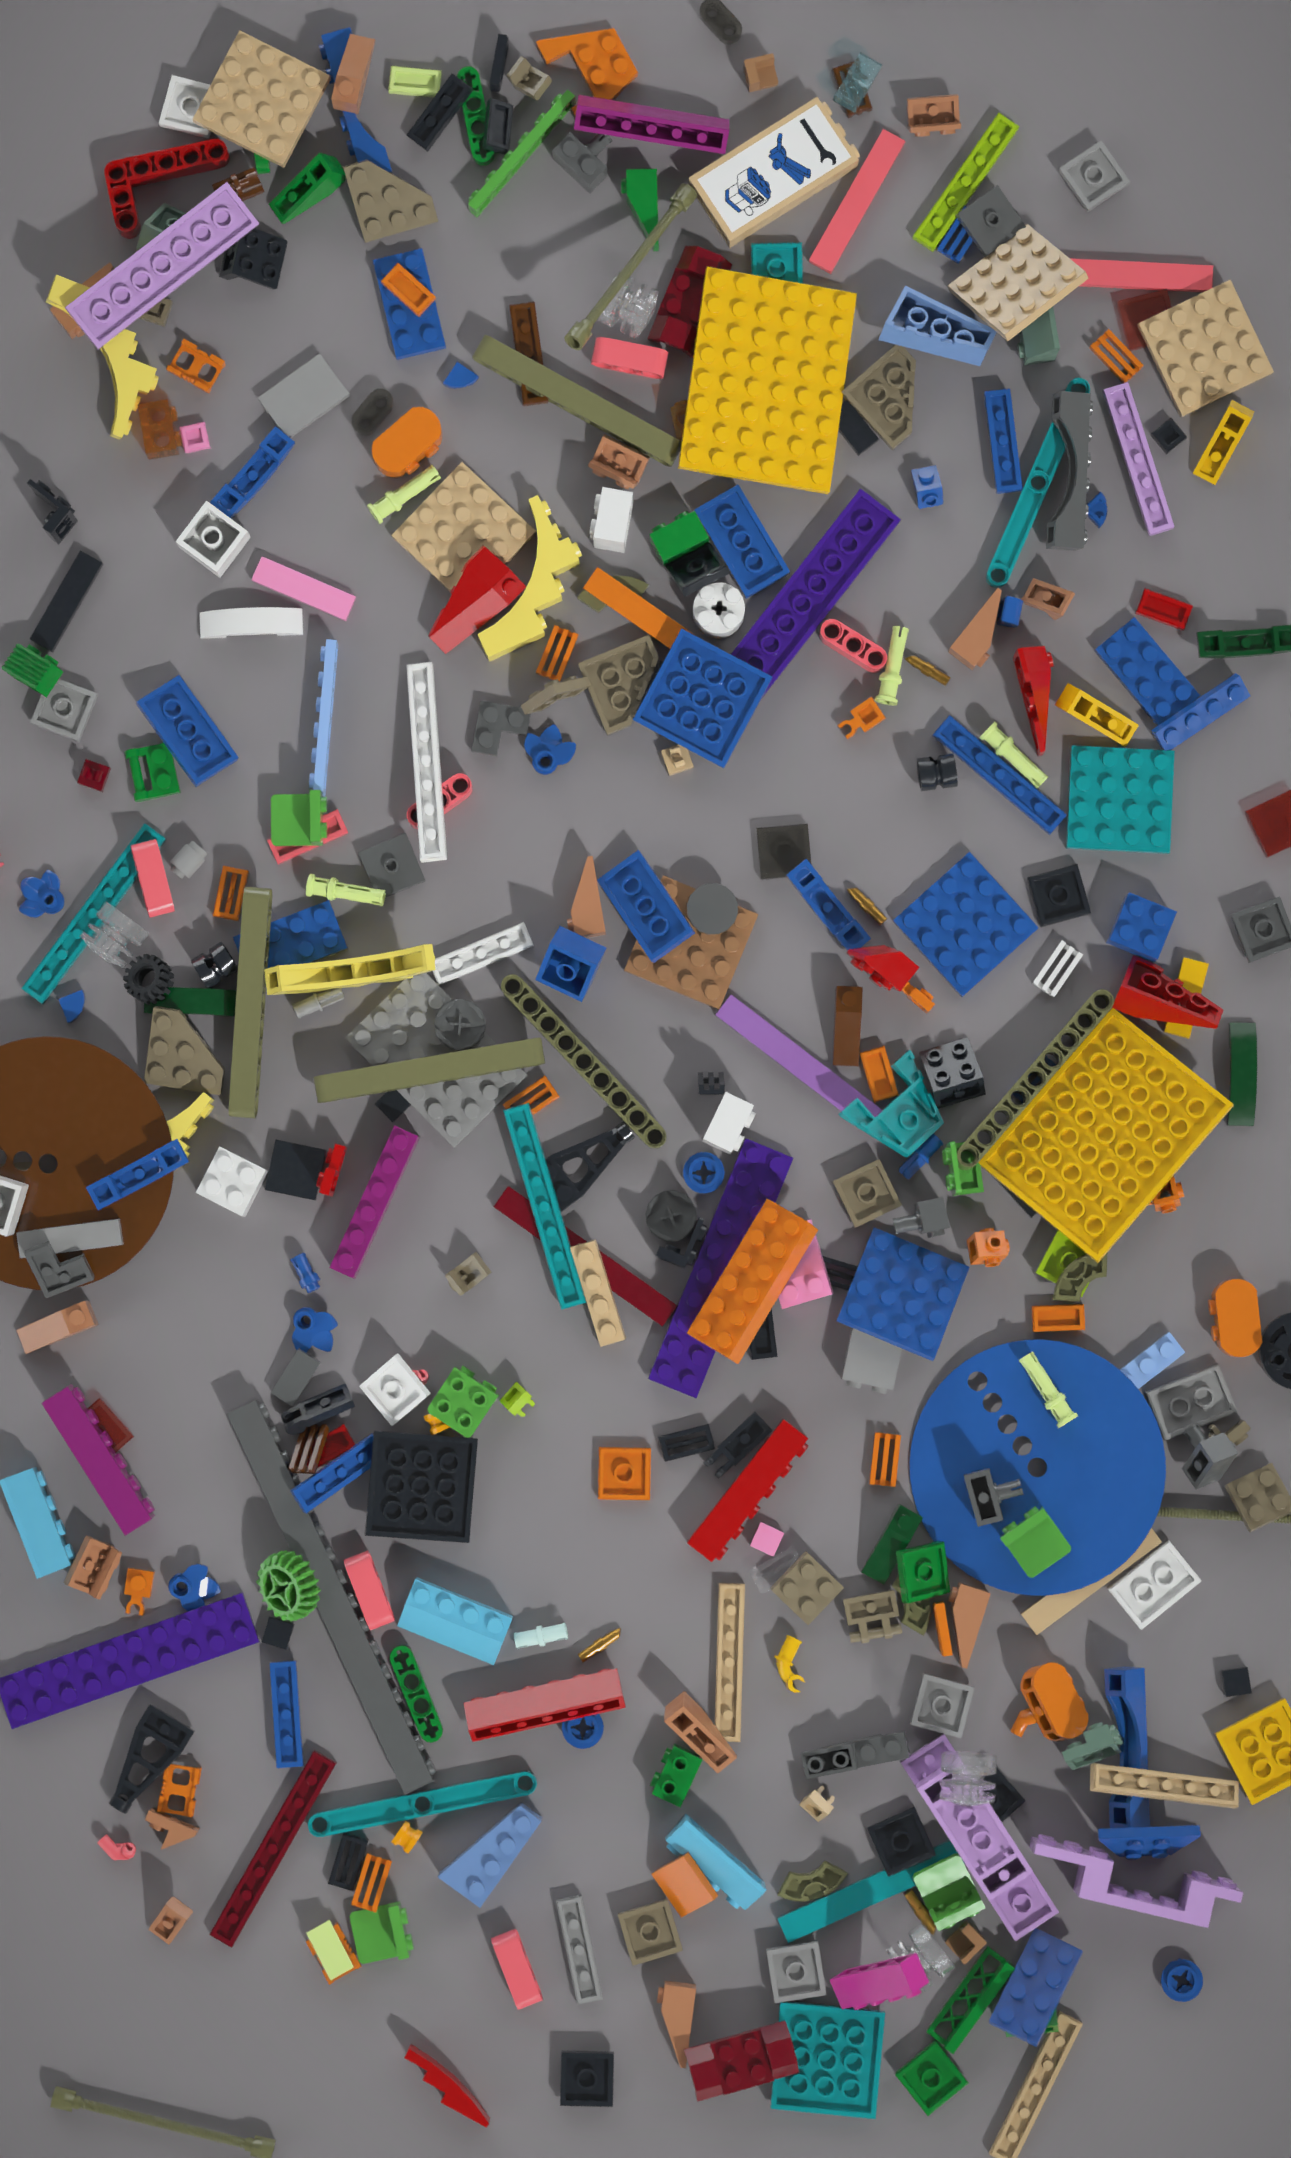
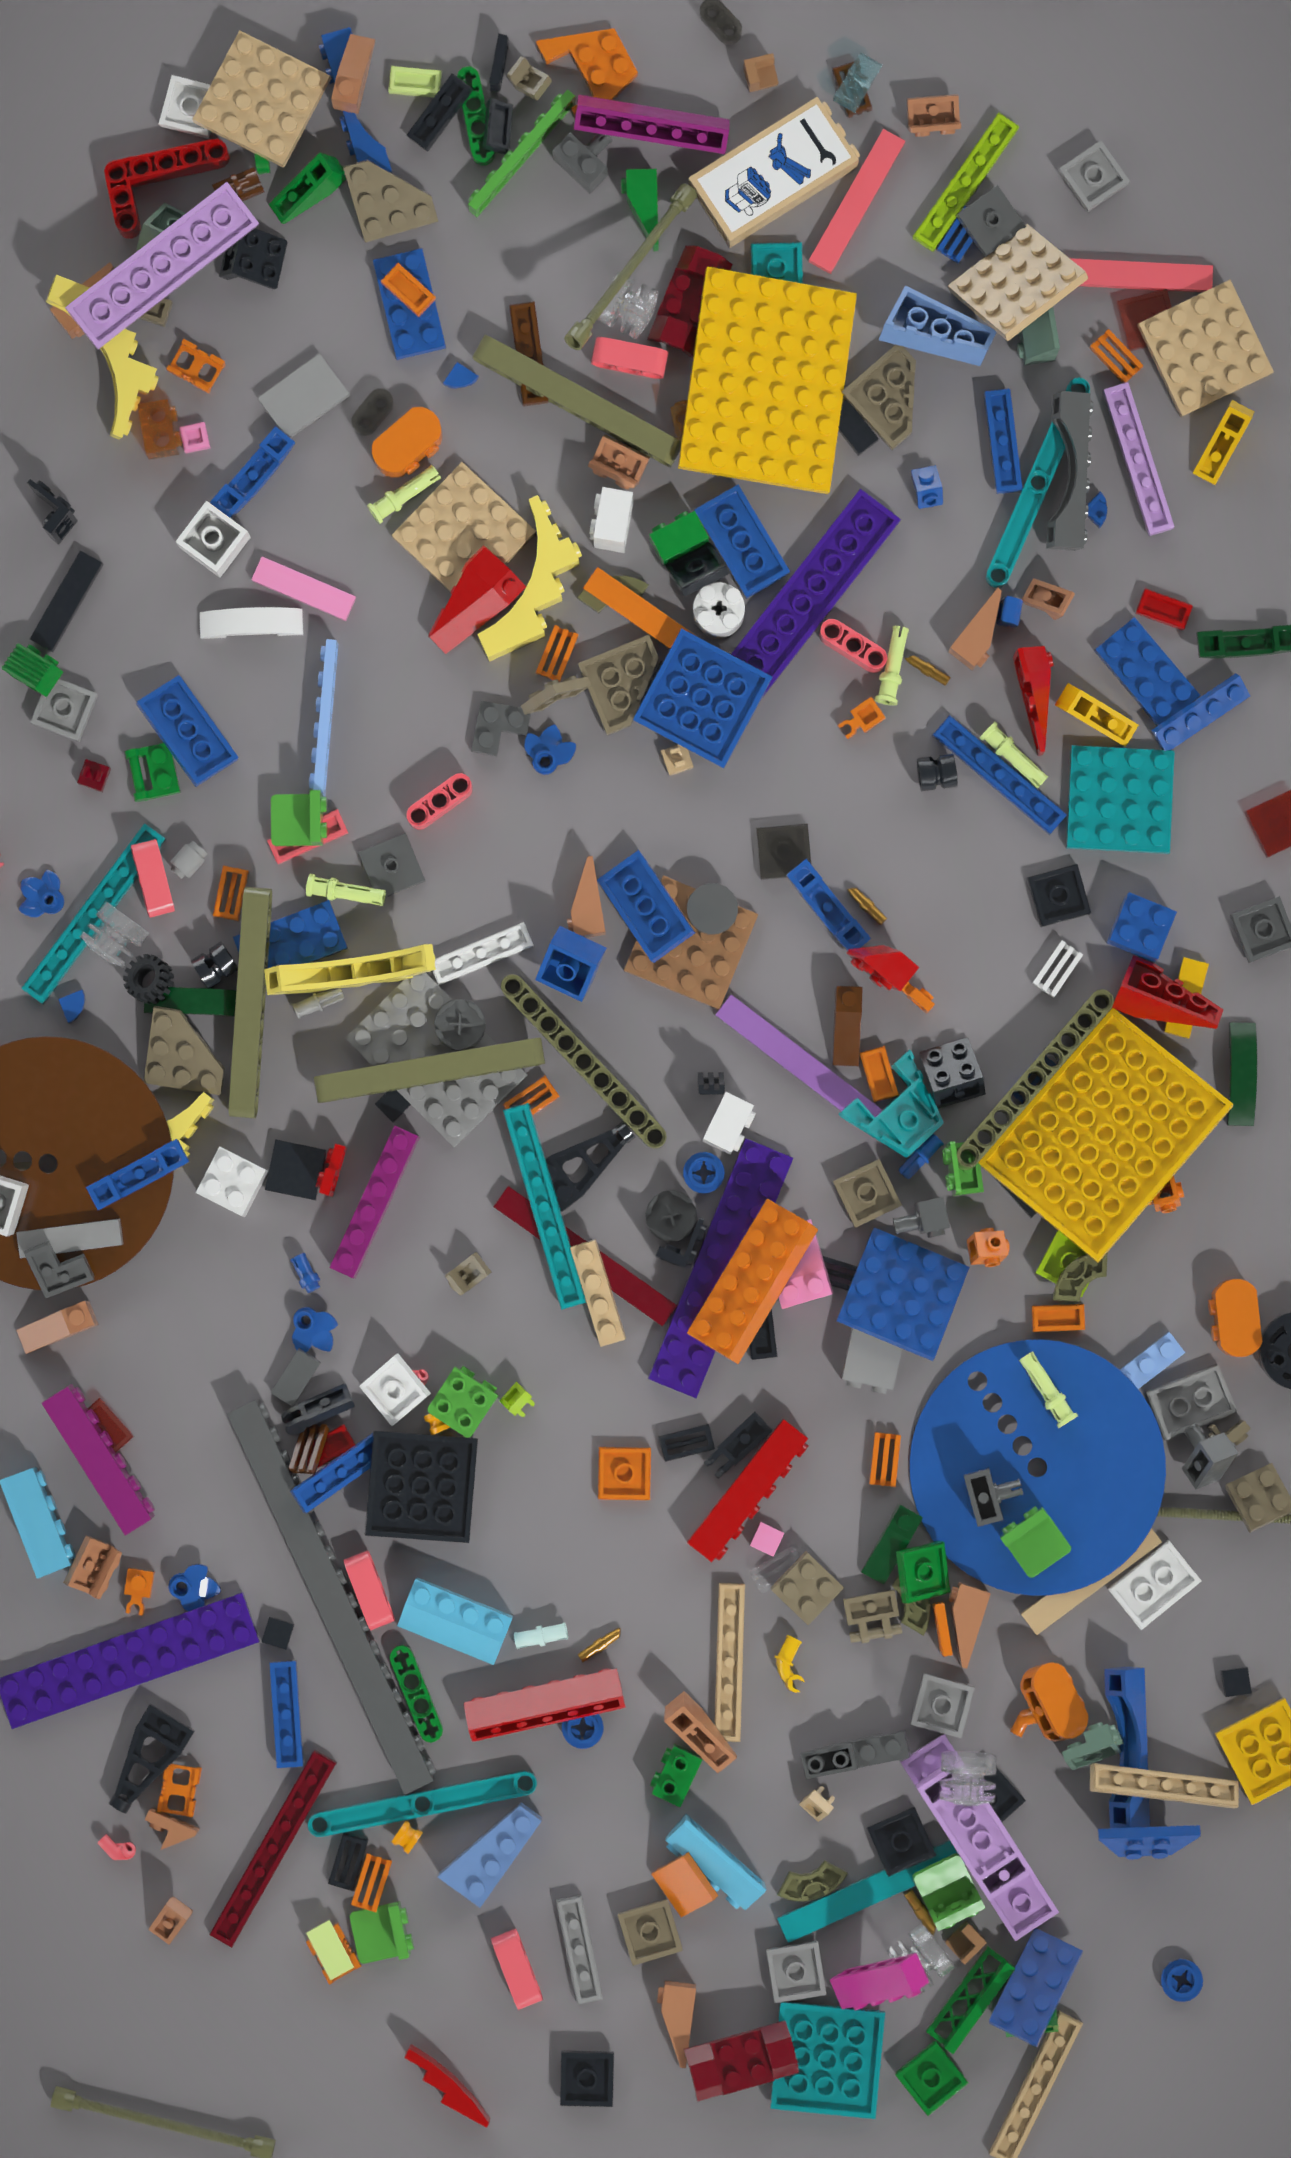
bright green gear [256,1550,321,1621] -> none
white tile [406,662,447,863] -> none
blue plate [893,852,1039,997] -> none
lavender bracket [1029,1834,1243,1928] -> none
black tile [1151,418,1187,455] -> none

